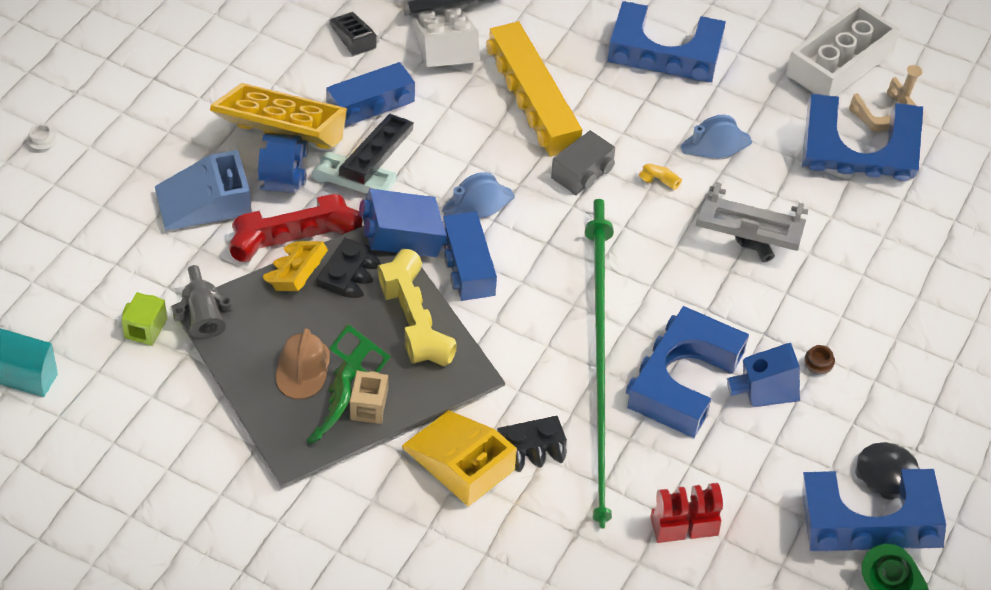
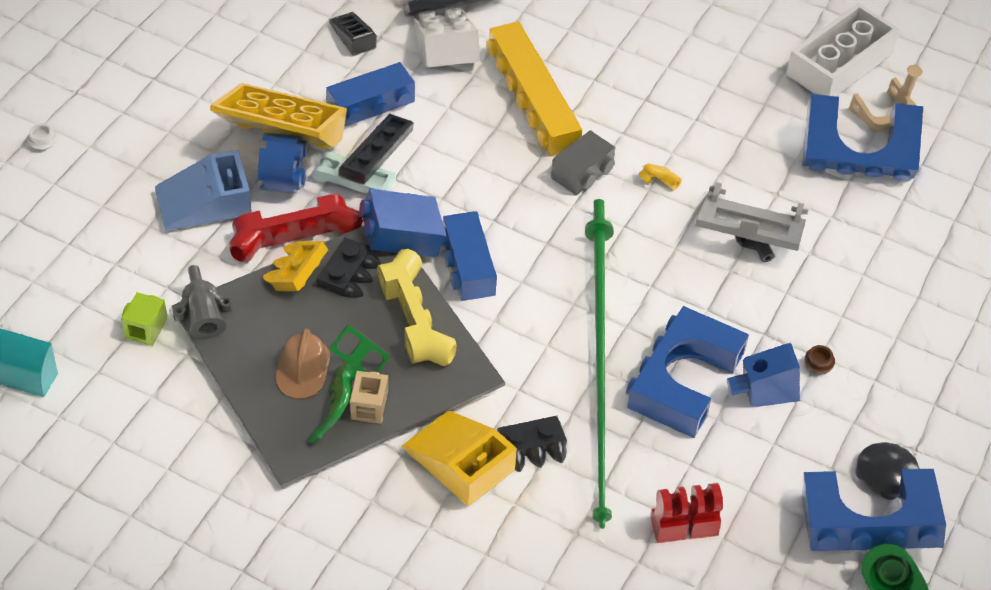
medium blue hat [442,172,515,218] -> none
blue arch [607,0,726,83] -> none
medium blue hat [680,114,752,158] -> none

